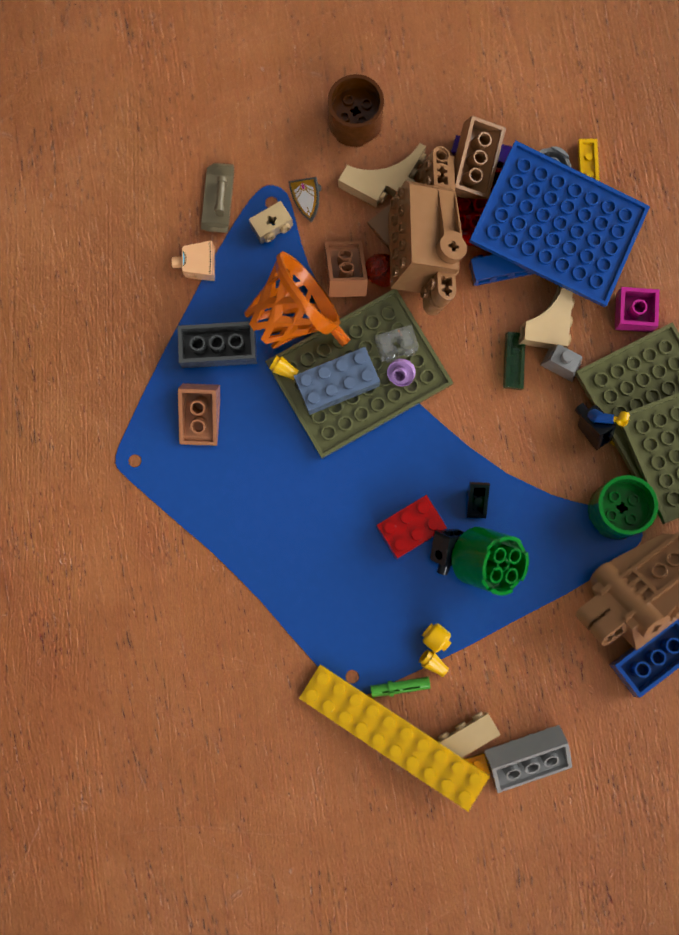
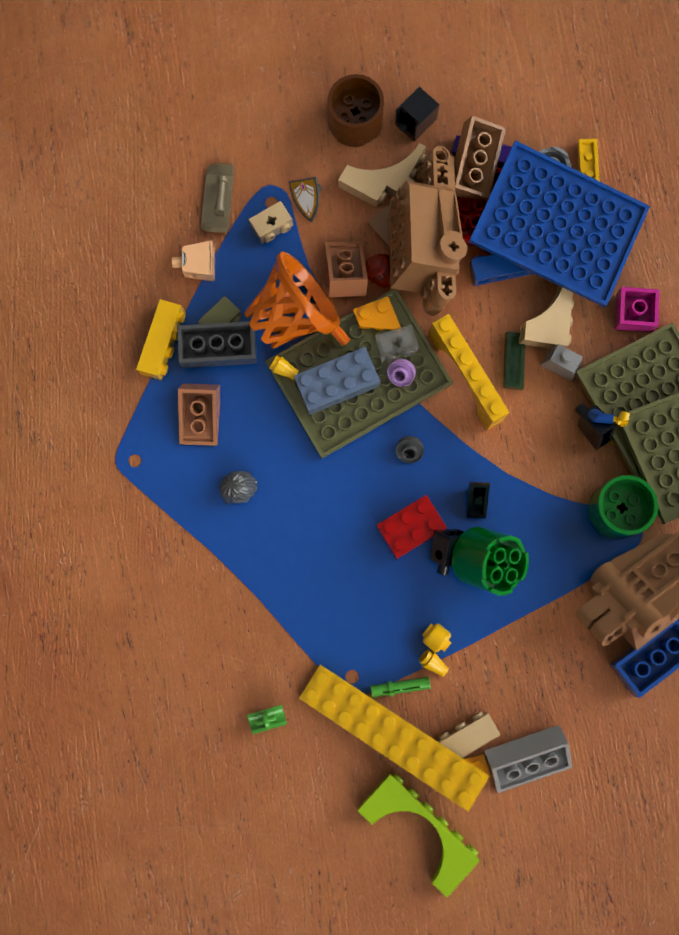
none -> yellow brick [136,299,186,380]
none -> olive slope [198,296,242,324]
none -> dark grey hair [219,471,258,504]
none -> bright green hips [247,705,287,735]
none -> light orange wing [353,296,401,332]
none -> lime arch [357,772,480,898]
none -> black piece [395,87,440,142]
none -> dark grey plate [396,436,424,463]
none -> yellow arch [429,314,510,430]

